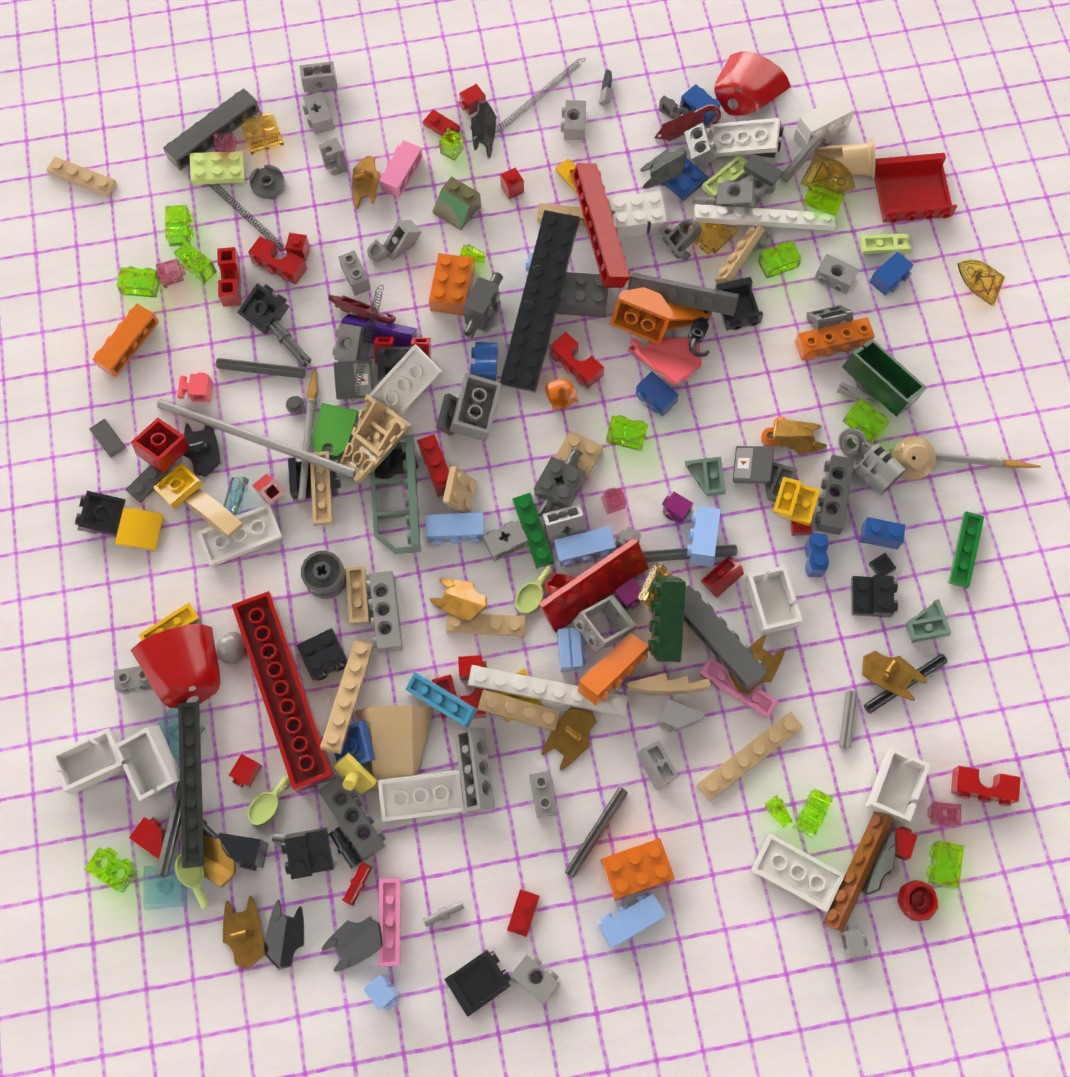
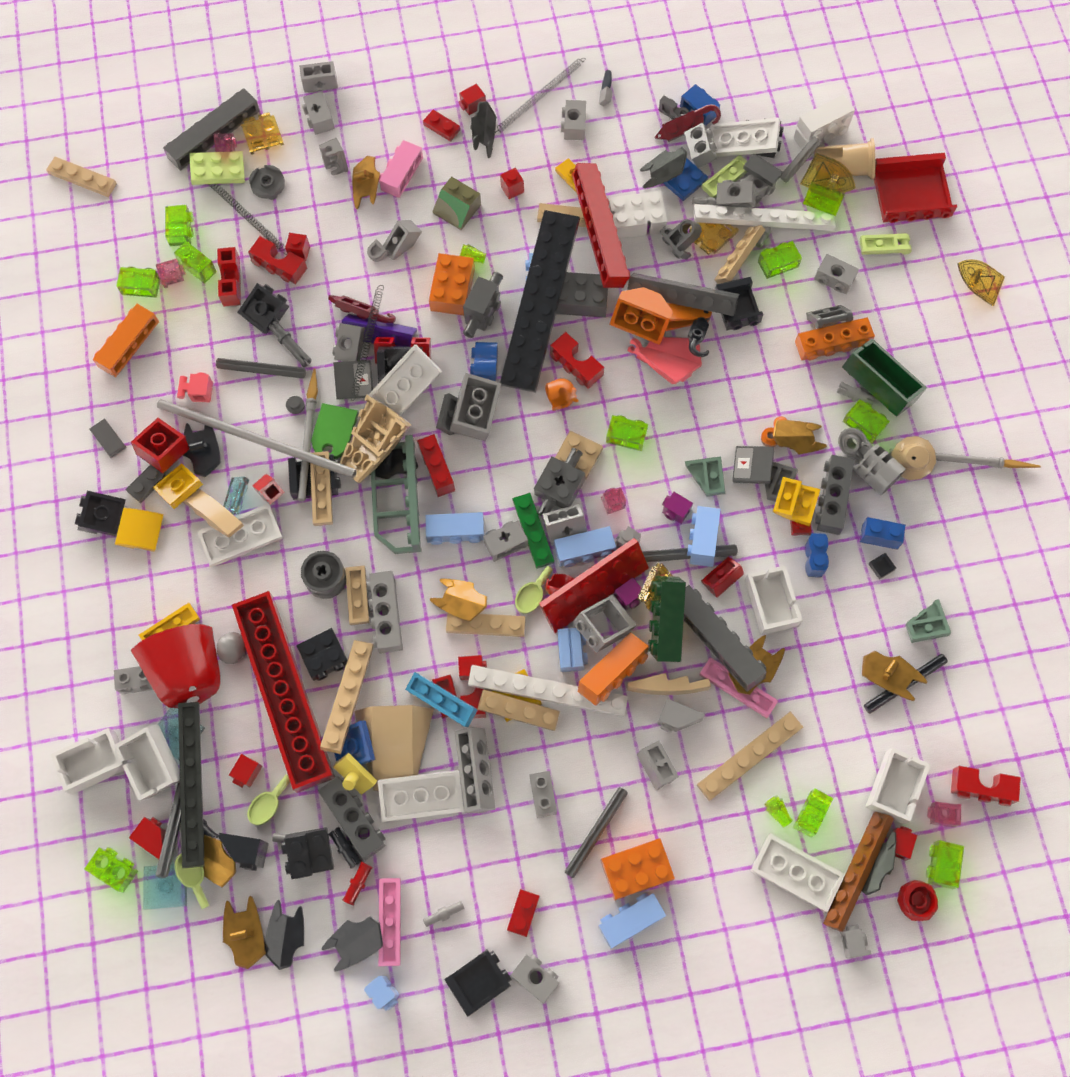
light grey brick [338,250,371,296] -> none
clear neon green brick [439,129,464,161] -> none
tan plate [442,466,477,513] -> none
pearl gold shield [541,707,597,770] -> none
blue brick [636,371,679,417] -> none
piece [714,51,791,116] -> none
light grey axle [839,690,857,750] -> none
black plate [851,575,898,618] -> none
blue brick [869,251,913,296] -> none
green plate [948,511,984,588] -> none

